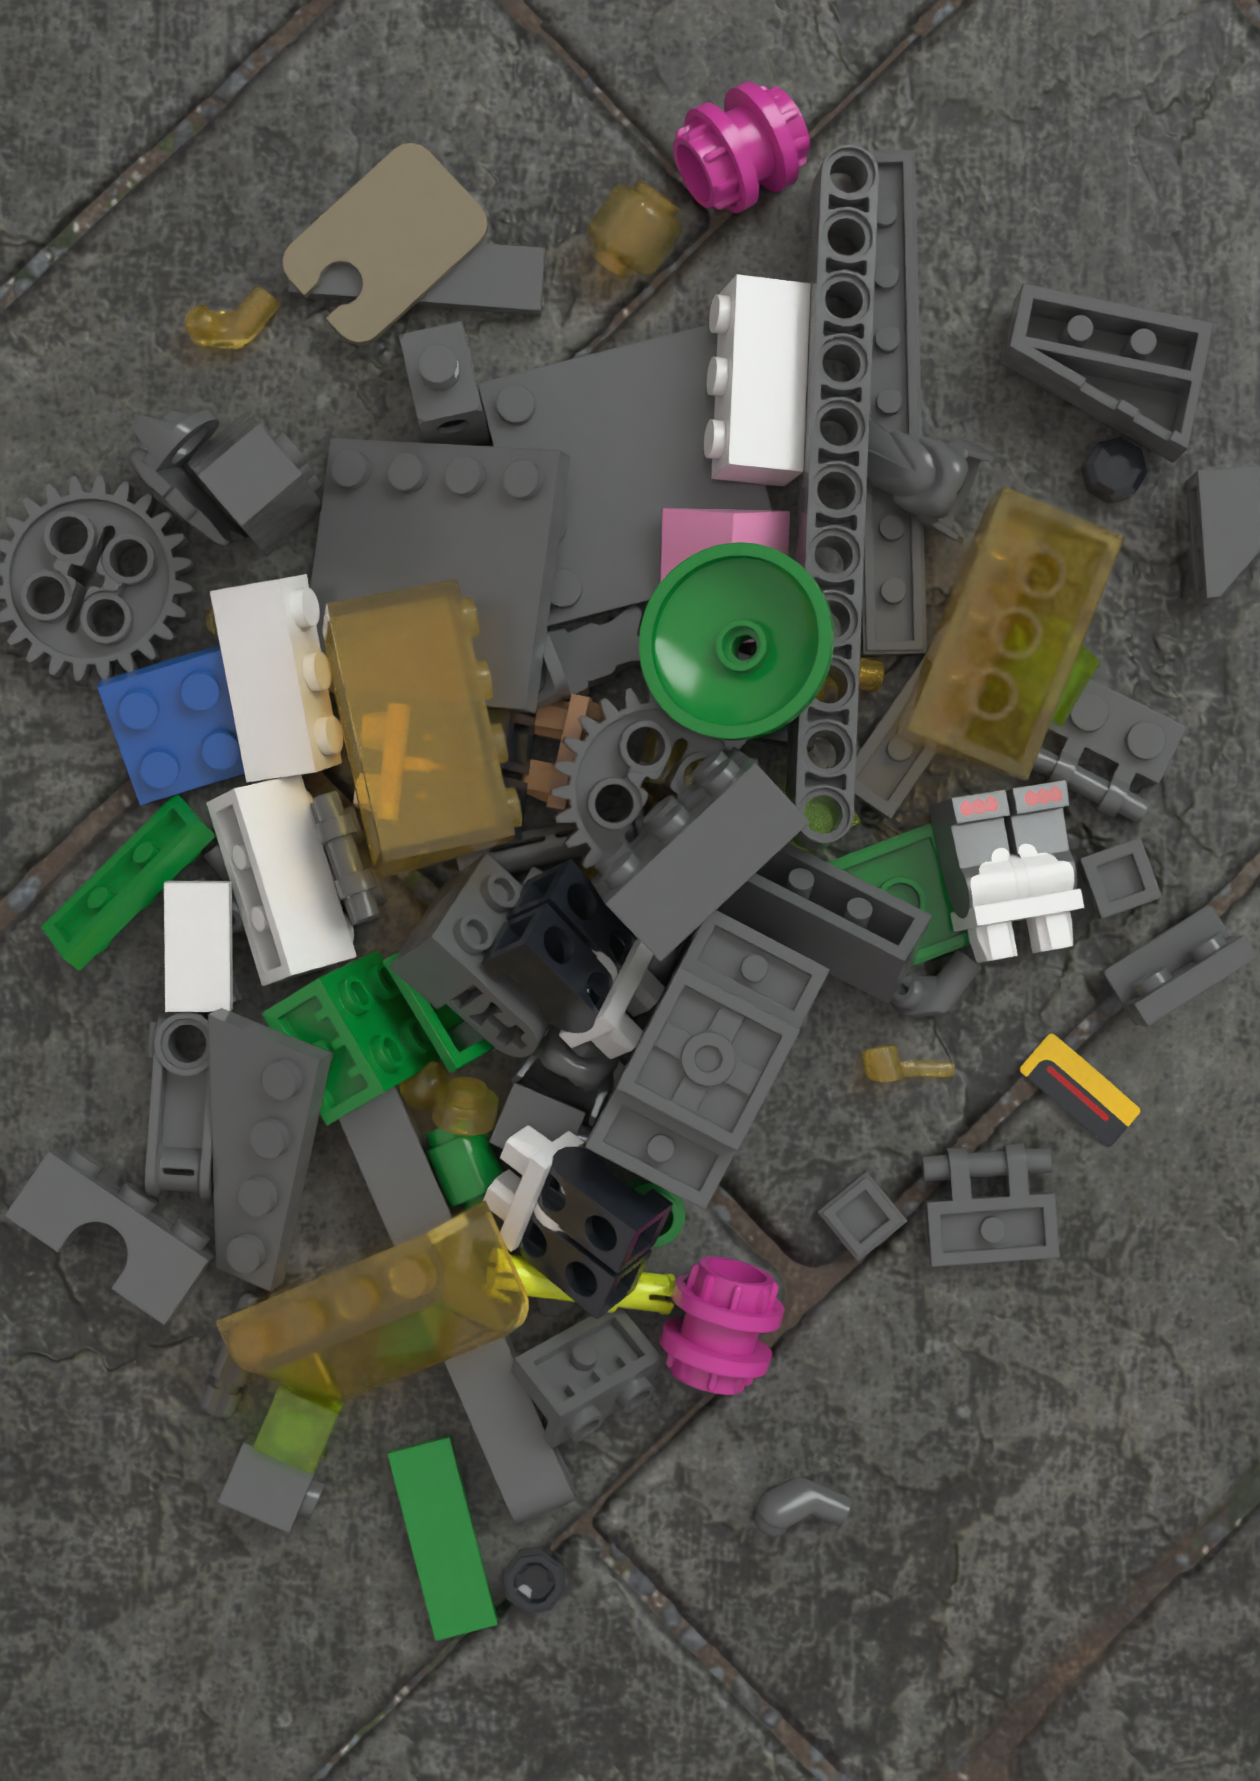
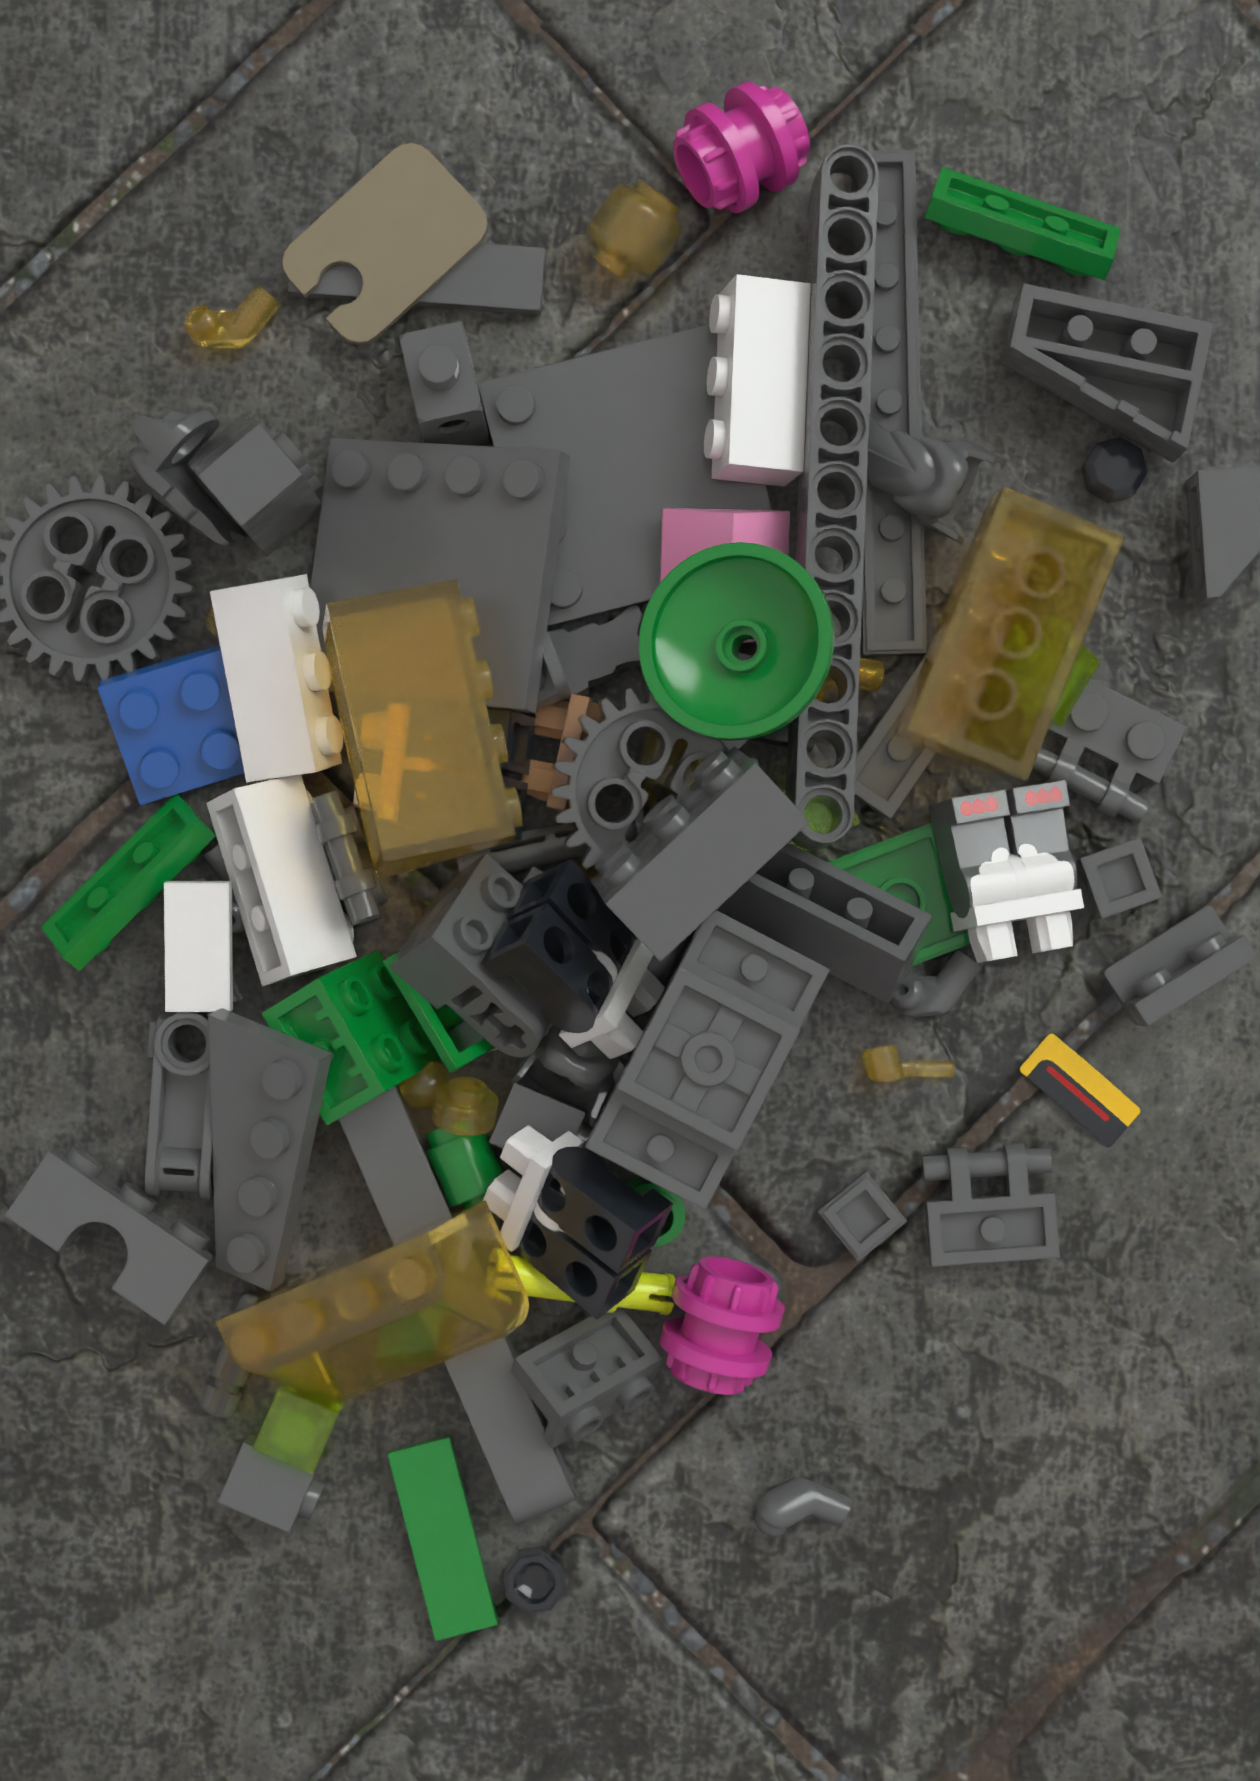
none -> green plate [925,167,1121,281]

